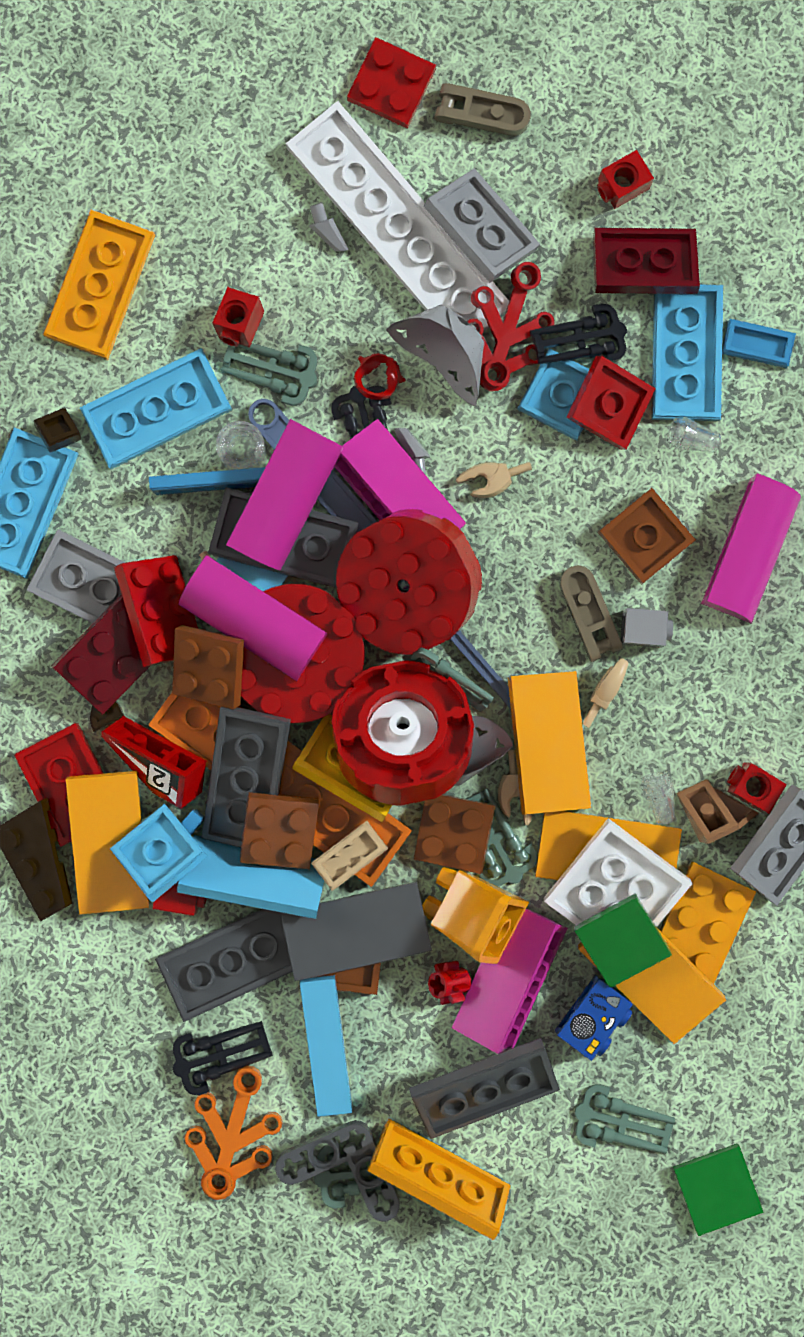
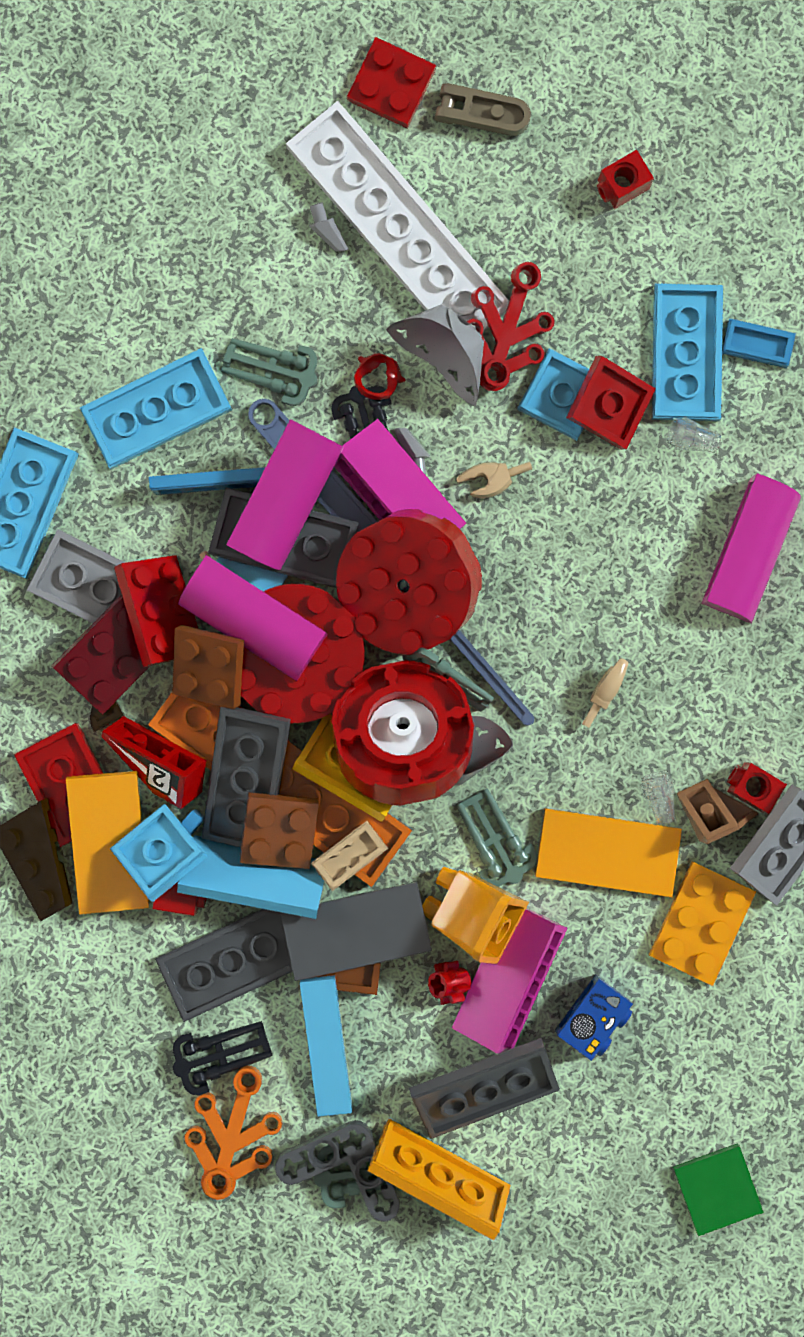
dark brown tile [34,407,81,453] -> none
light orange tile [43,210,155,360] -> none
red brick [212,287,264,347] -> none
clear wheel [216,421,266,470] -> none
dark orange plate [414,794,496,874] -> none
light grey plate [424,168,540,283] -> none
tan hand [498,750,533,826] -> none
light orange tile [508,671,591,815] -> none
black piece [530,303,627,364] -> none
white plate [544,818,692,927] -> none
dark tan plate [559,565,623,662] -> none
green tile [574,893,672,988] -> none
sand green piece [575,1084,675,1154] -> none
light orange tile [578,928,726,1044] -> none
dark red plate [593,228,700,294] -> none
dark orange plate [598,488,696,585] -> none
light grey brick [621,608,673,648] -> none

